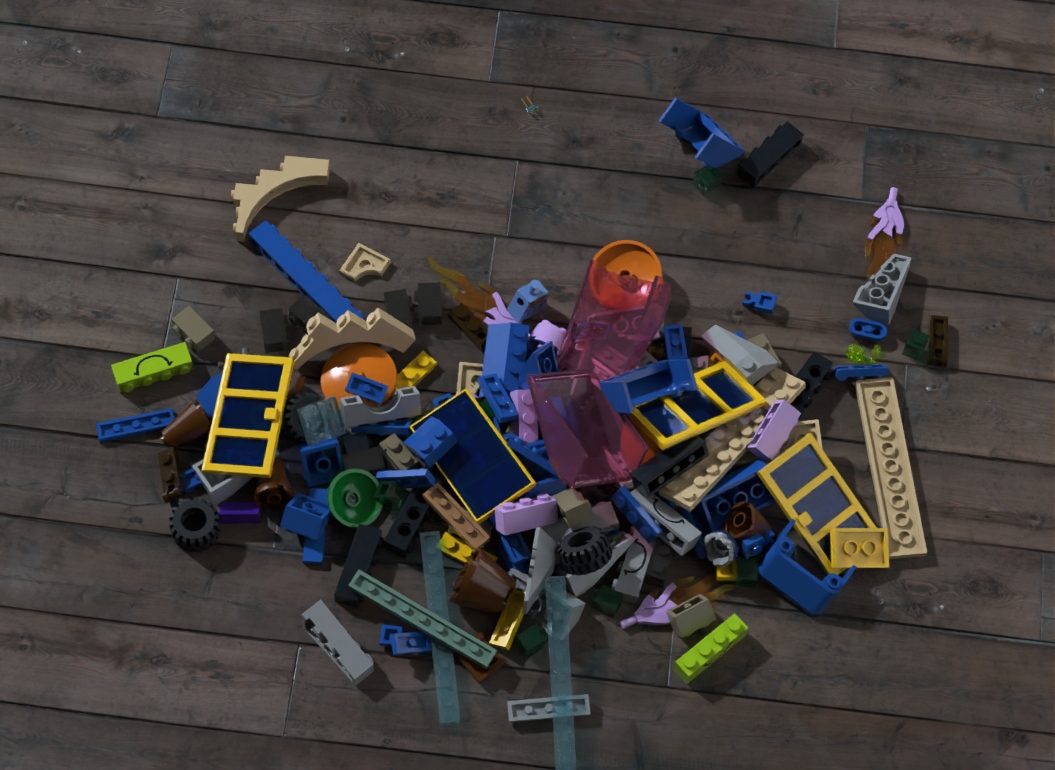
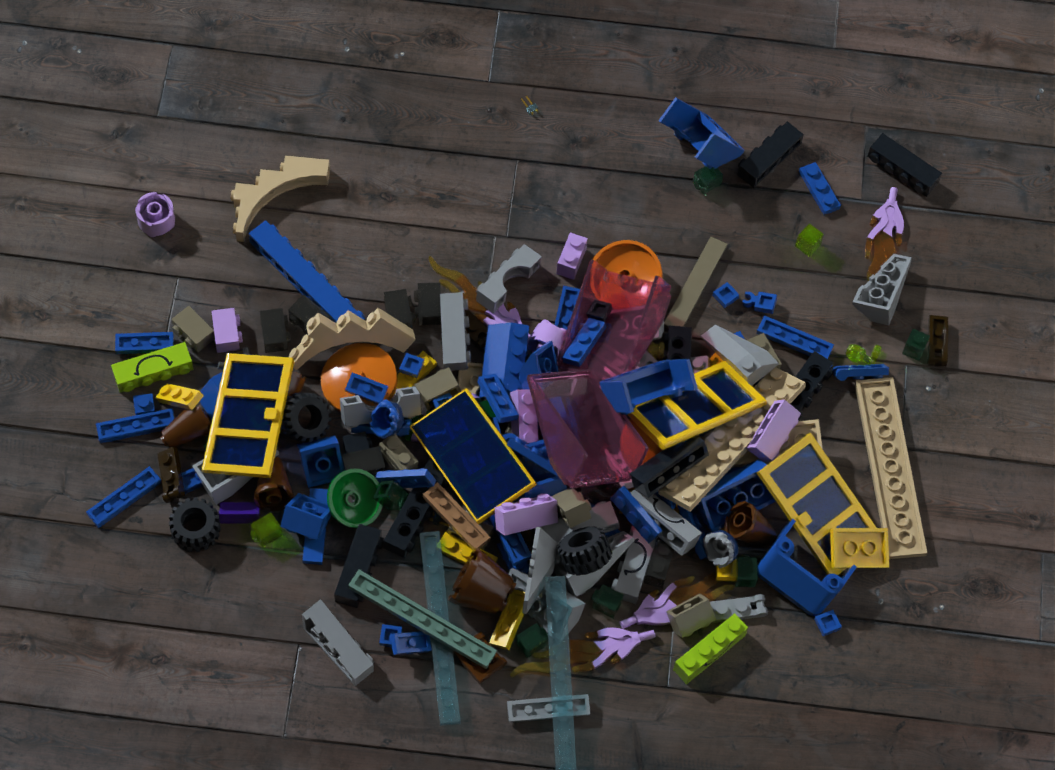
clear light blue slope [297,396,346,446] -> none
tan tile [339,243,391,282] -> none
blue slope [403,416,458,468] -> none
medium blue torso [507,280,549,323] -> none
blue plate [663,325,688,360] -> none
blue plate [742,529,775,559] -> none
blue plate [849,318,887,342] -> none
none -> blue tile [86,466,162,528]
none -> blue plate [115,332,174,354]
none -> blue plate [133,393,155,415]
none -> lavender brick [135,192,175,237]
none -> yellow plate [155,383,204,410]
none -> lavender brick [212,308,243,353]
none -> clear neon green brick [250,512,282,547]
none -> blue hair [370,399,404,438]
none -> blue plate [399,353,424,378]
none -> dark tan brick [415,367,461,410]
none -> light grey brick [440,292,471,371]
none -> light grey arch [476,244,542,313]
none -> piece [510,628,655,677]
none -> blue plate [554,286,582,341]
none -> lavender brick [556,233,588,280]
none -> blue plate [562,318,607,367]
none -> black plate [586,300,613,322]
none -> dark tan tile [664,237,727,329]
none -> light grey plate [710,594,768,623]
none -> blue plate [712,282,739,308]
none -> blue plate [756,315,834,359]
none -> clear neon green brick [795,223,824,257]
none -> blue plate [799,162,841,215]
none -> blue plate [814,610,842,637]
none -> black brick [867,133,942,197]

